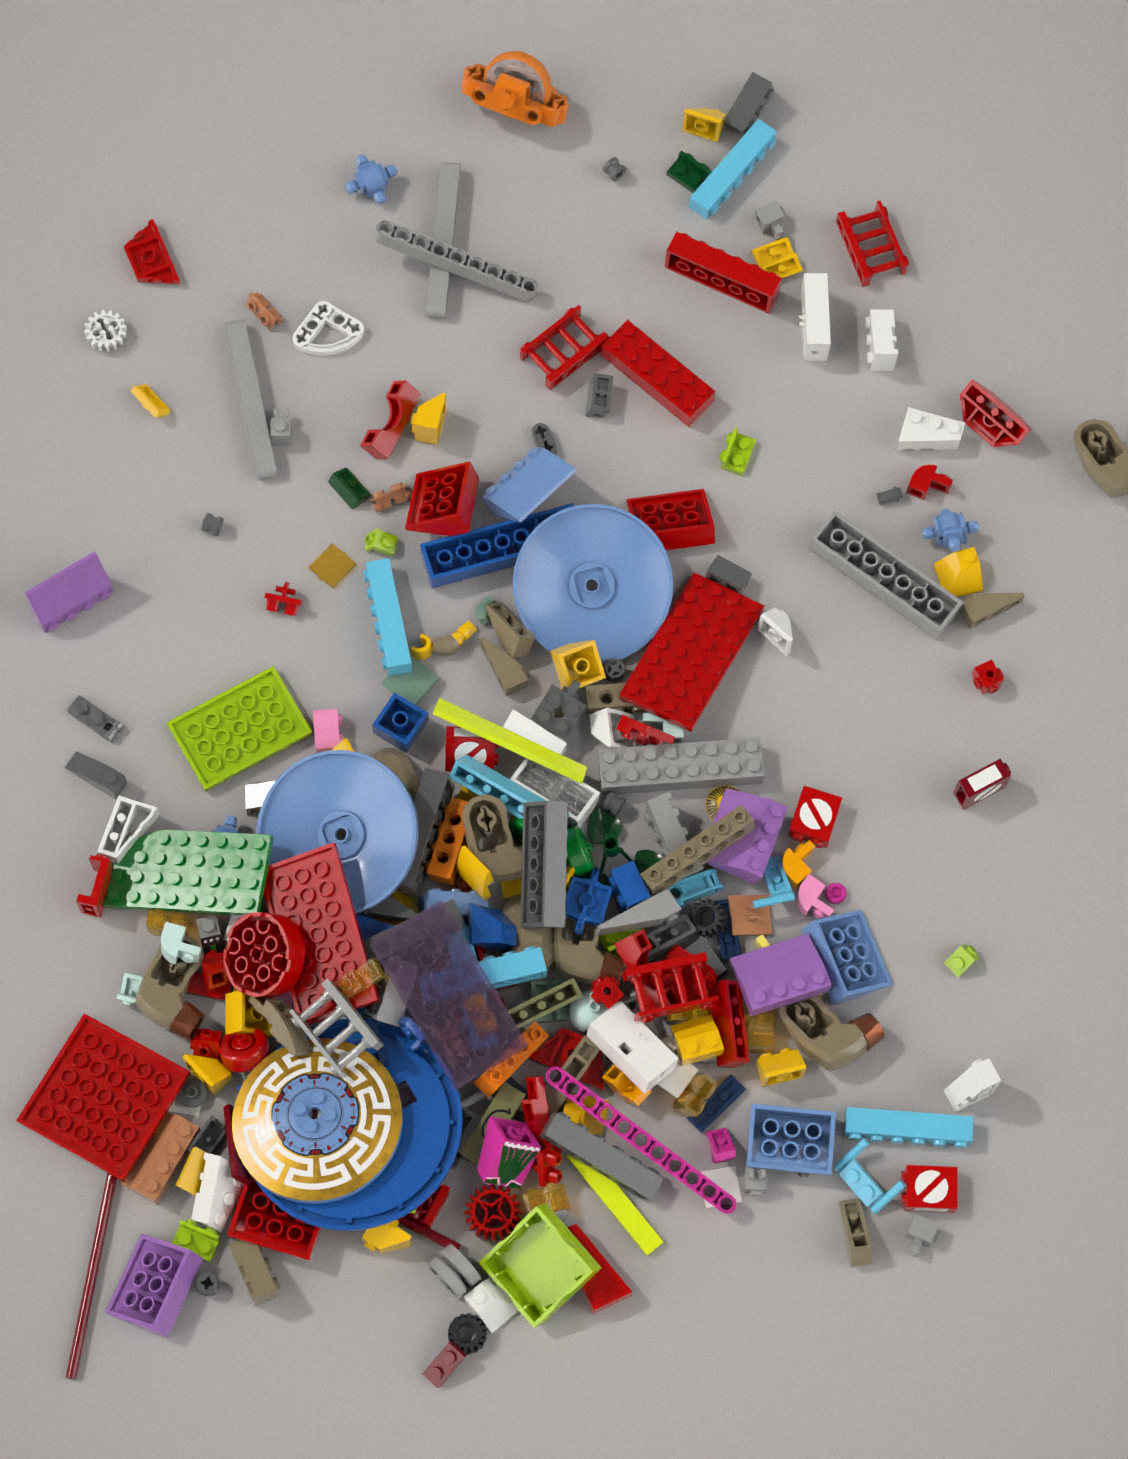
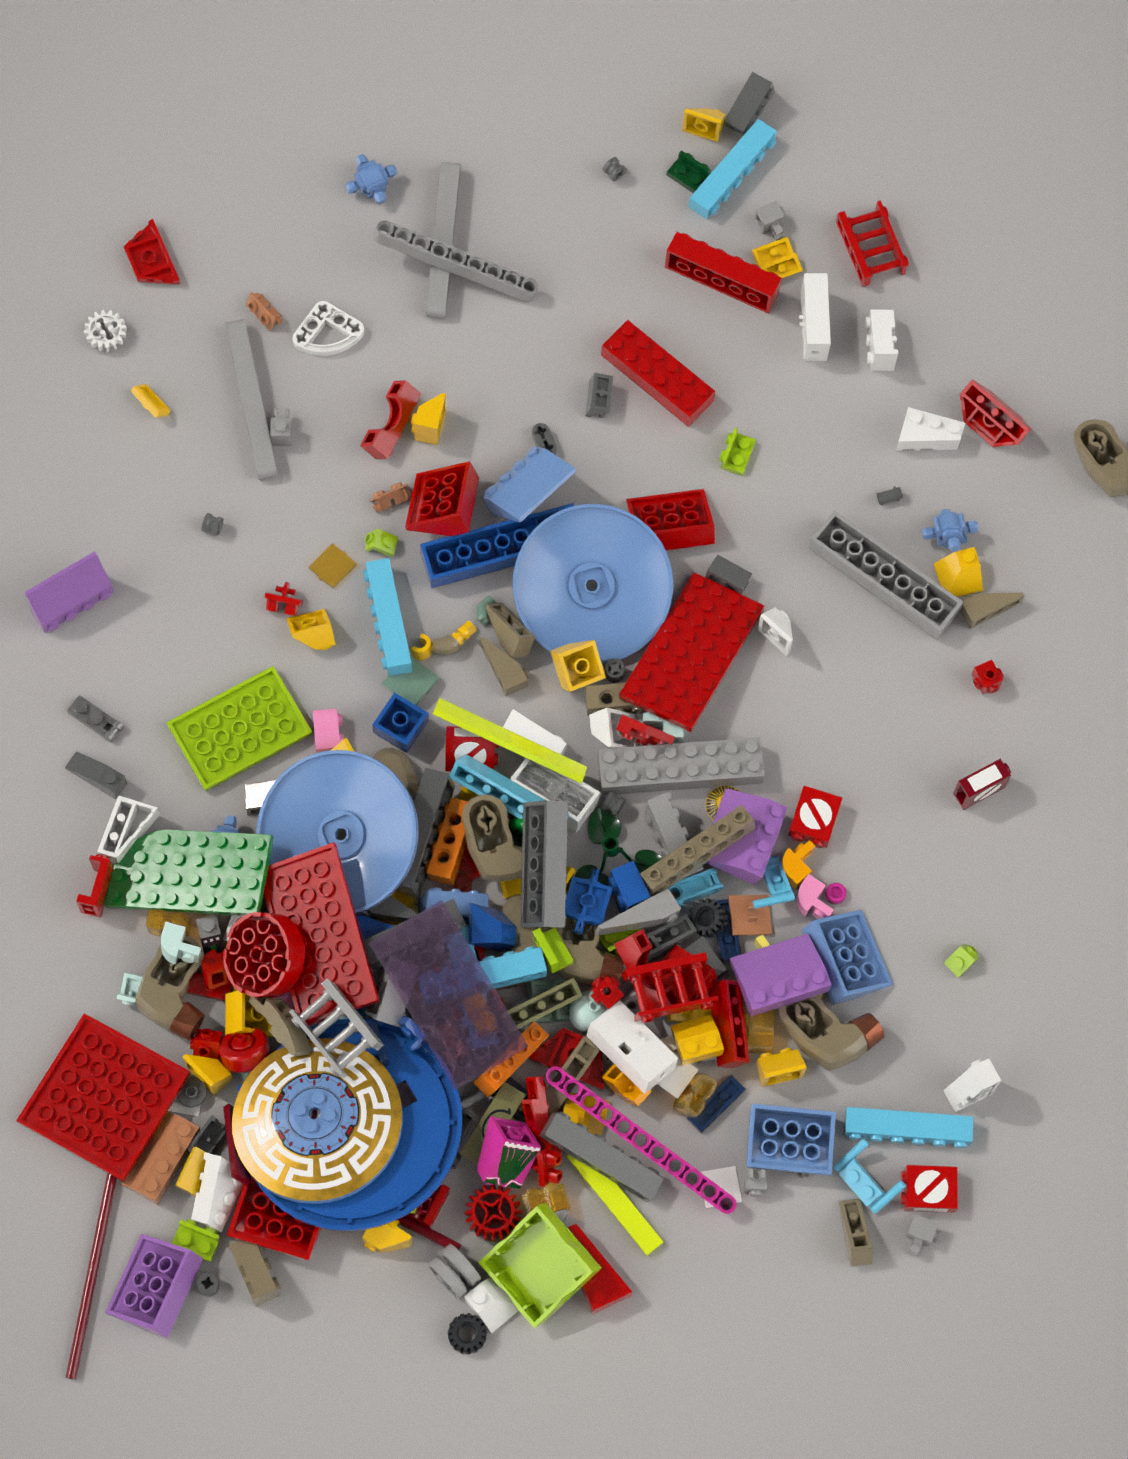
dark green slope [328,467,371,509] -> none
clear yellow slope [337,958,385,999] -> none
plate [422,1341,467,1388] -> none
yellow slope [457,845,494,901] -> none
orange piece [461,51,569,127] -> none
red fence [520,305,609,391] -> none
dark grey hinge [531,679,587,740] -> none
green wheel [566,826,595,877] -> none
dark pink slope [706,1128,736,1164] -> none
red brick [906,465,953,500] -> none
none -> yellow slope [286,608,336,650]
none -> lime panel [532,928,574,973]

